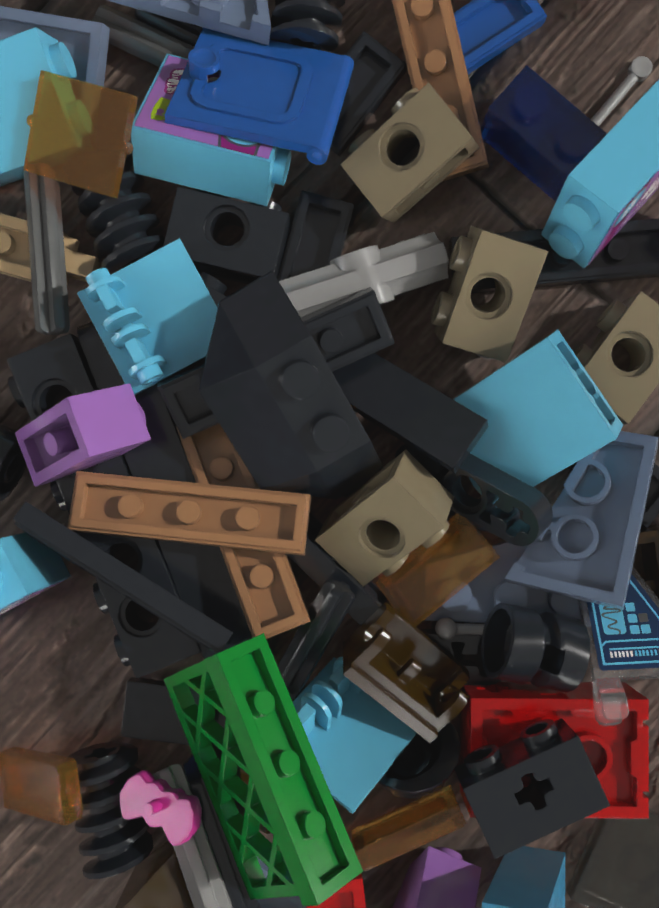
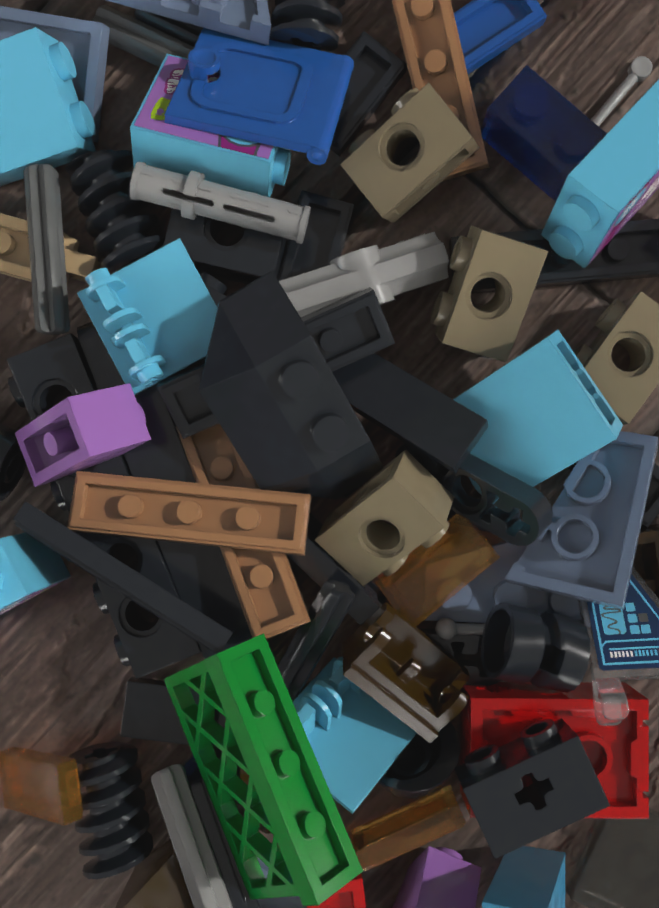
clear orange piece [23,70,138,198] -> none
dark pink piece [120,770,202,846] -> none
none -> light grey pin [130,161,311,244]

